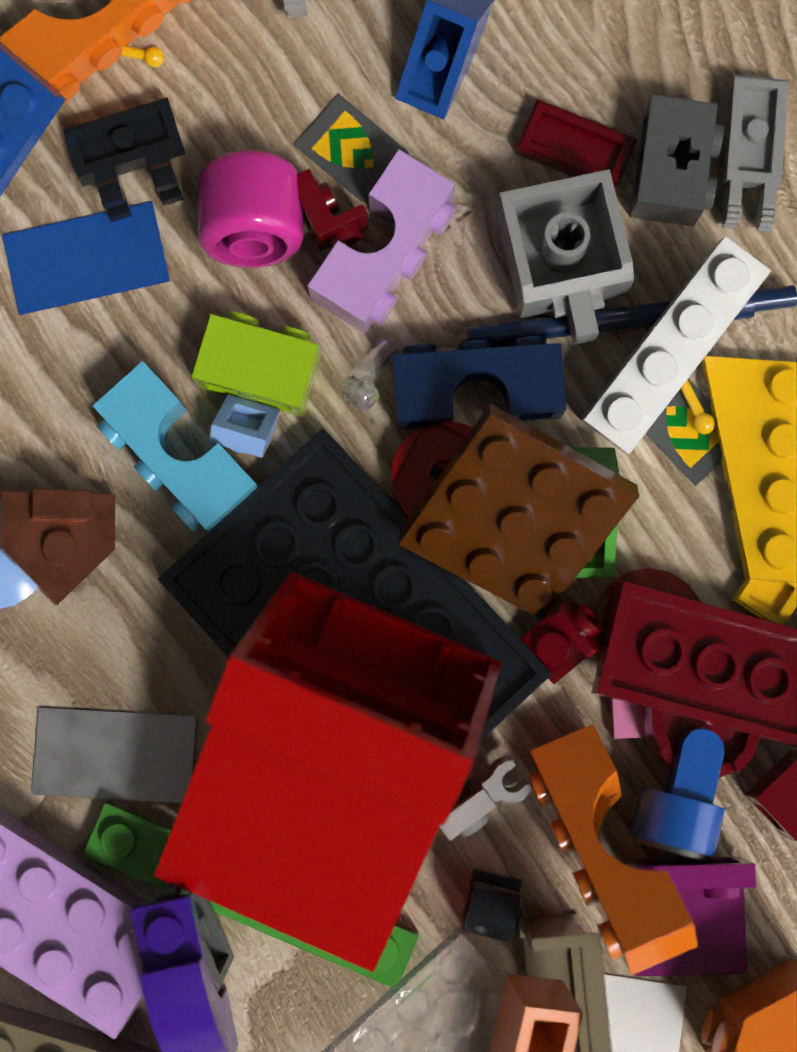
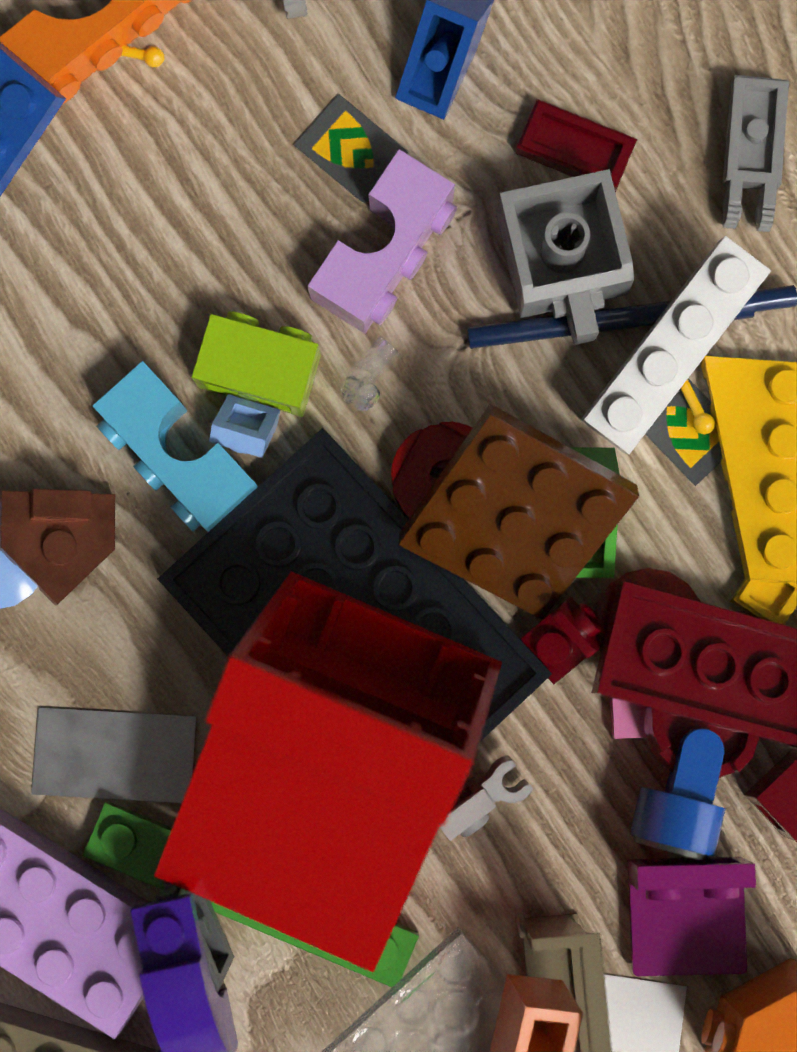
blue sticker [2,201,170,315] -> none
black plate [63,97,186,222] -> none
dark pink head [197,150,304,268] -> none
dark red bracket [297,169,368,252] -> none
dark blue arch [393,336,566,430] -> none
black leg [460,867,522,943] -> none
orange arch [528,724,698,975] -> none
dark grey brick [630,94,724,227] -> none

